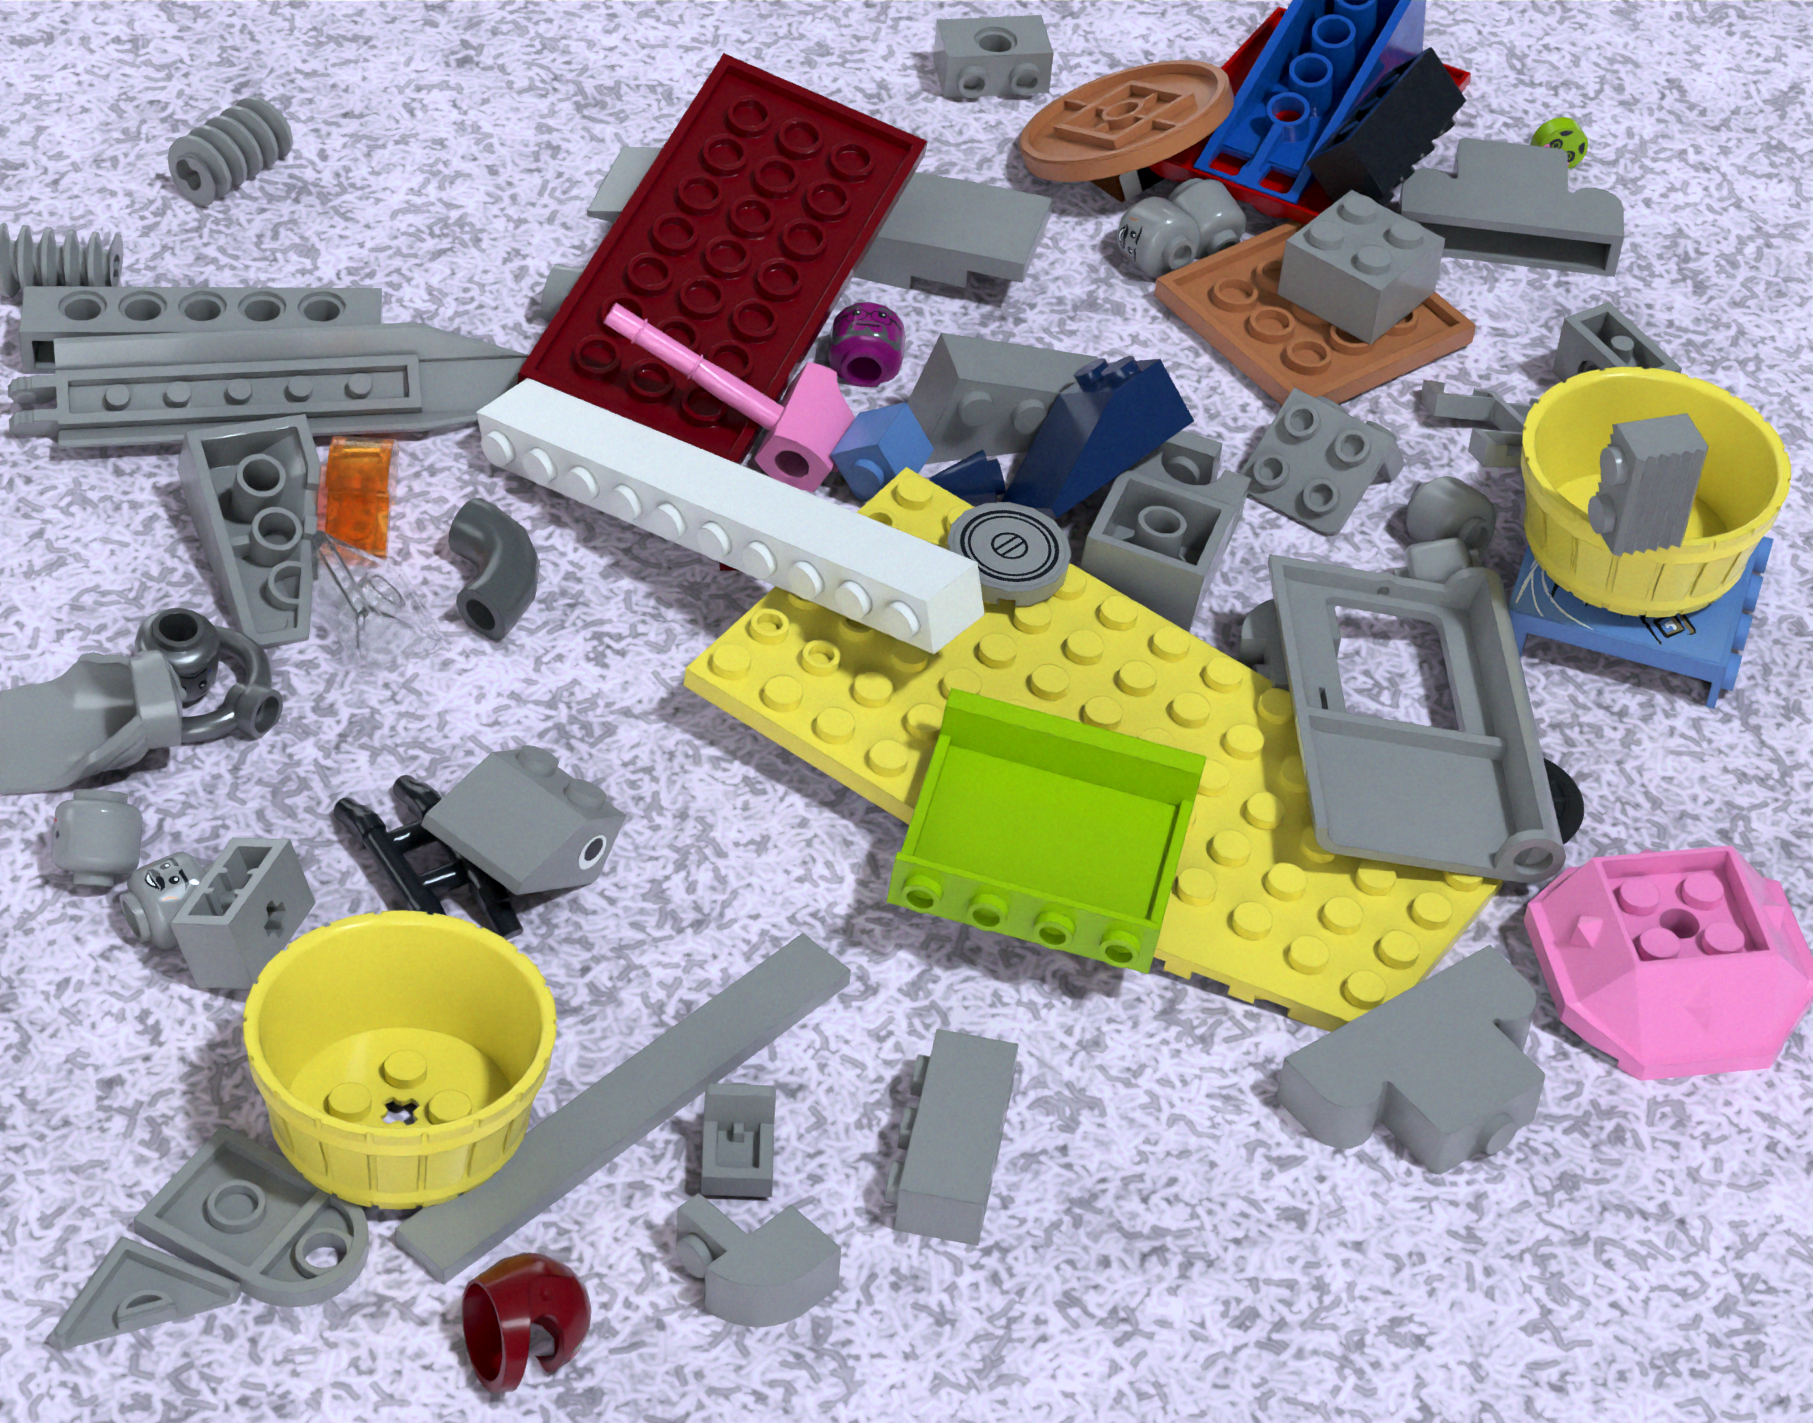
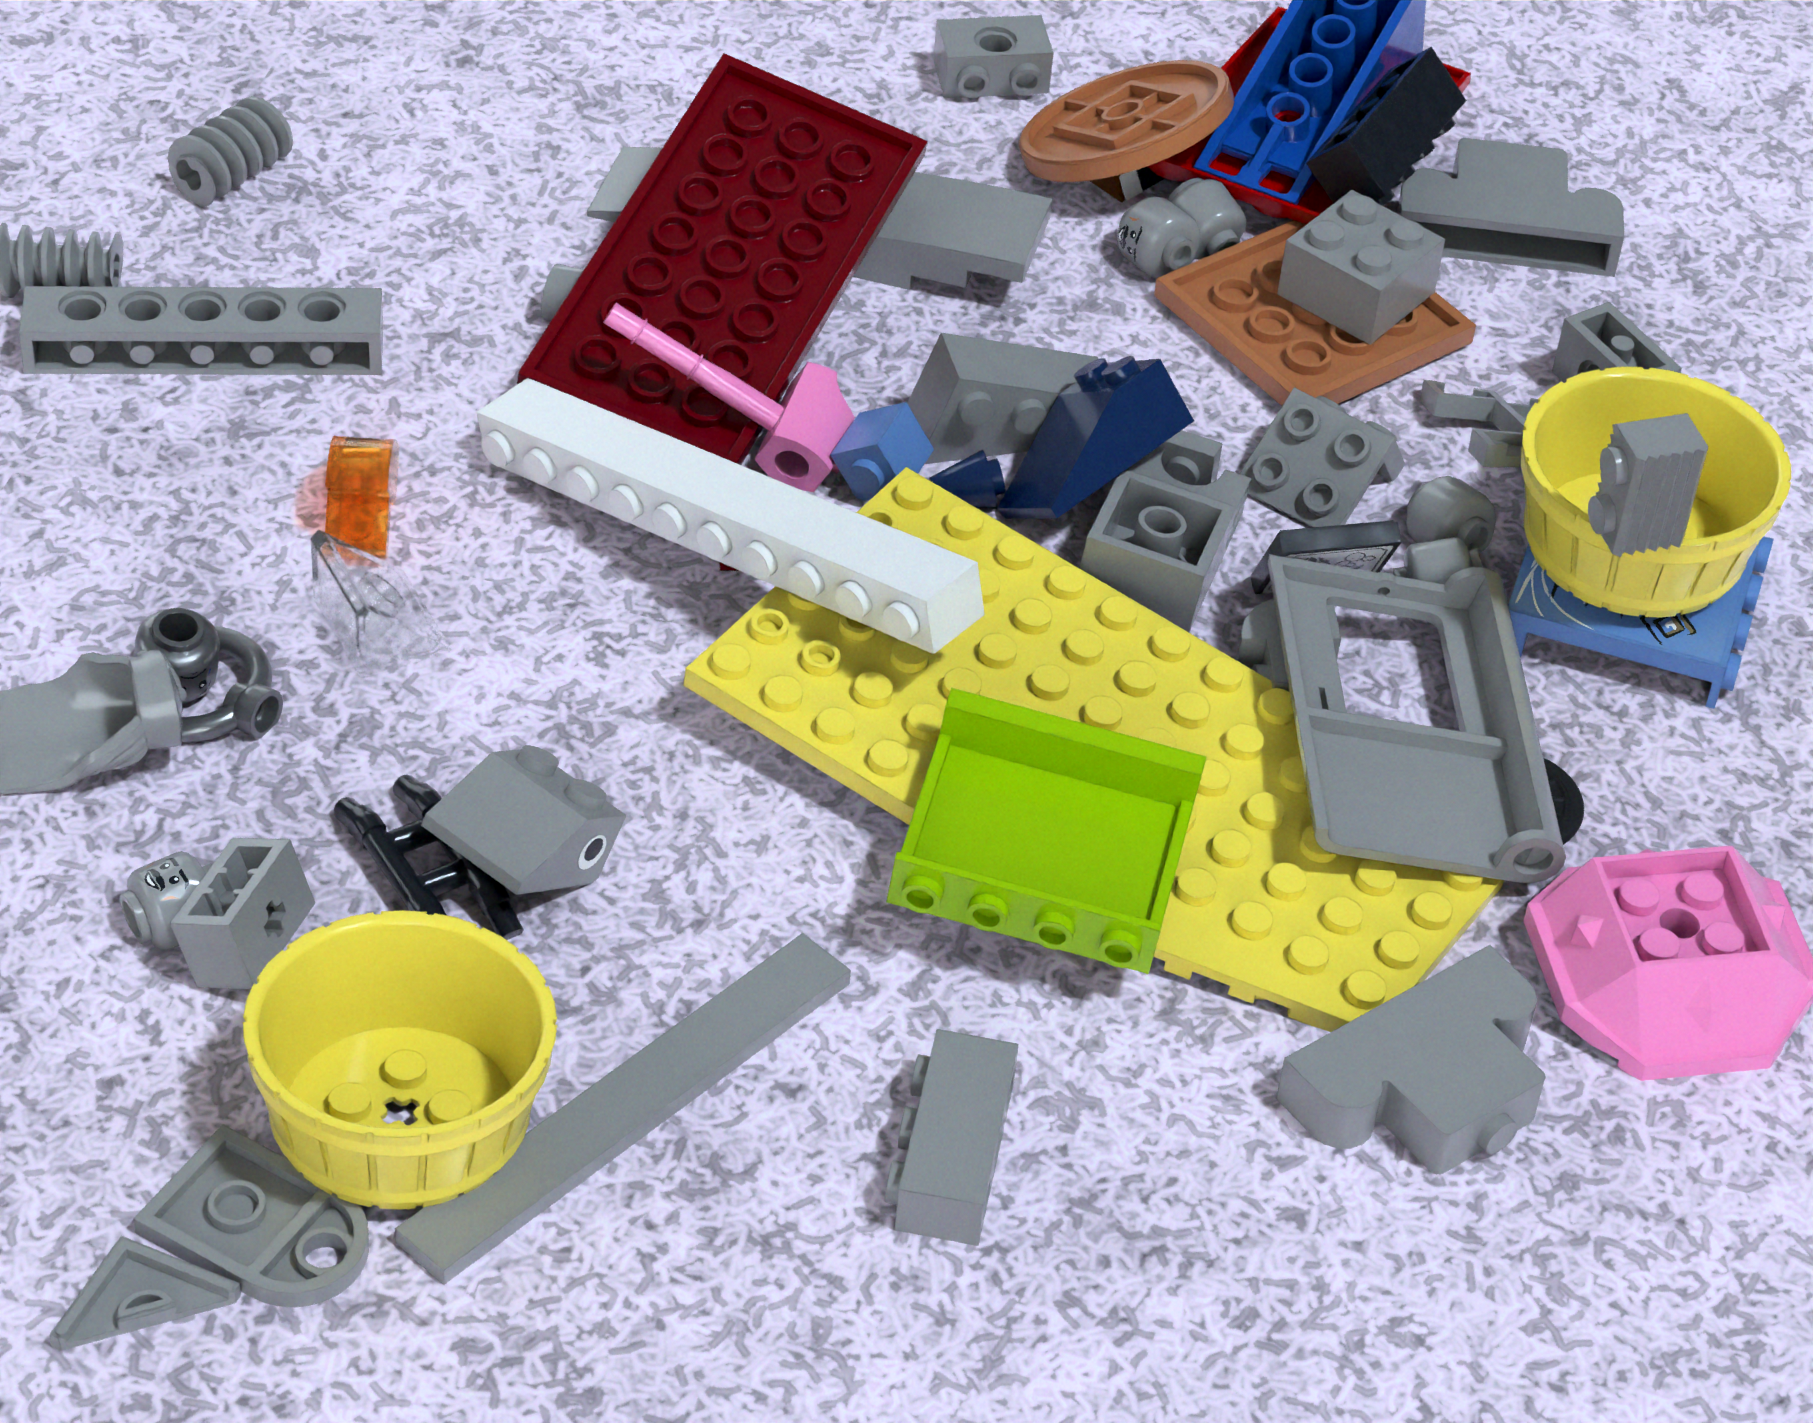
light grey hinge [8,322,529,449] -> none
light grey head [51,789,143,888] -> none
light grey wedge [177,414,321,649] -> none
dark grey cylinder [448,498,540,640] -> none
dark red helmet [462,1252,591,1392] -> none
light grey brick [676,1193,841,1327] -> none
light grey bracket [701,1083,776,1197] -> none
magenta head [828,302,906,388] -> none
light grey tile [946,502,1072,606] -> none
lime tile [1530,117,1588,169] -> none
none -> black tile [1250,520,1402,594]

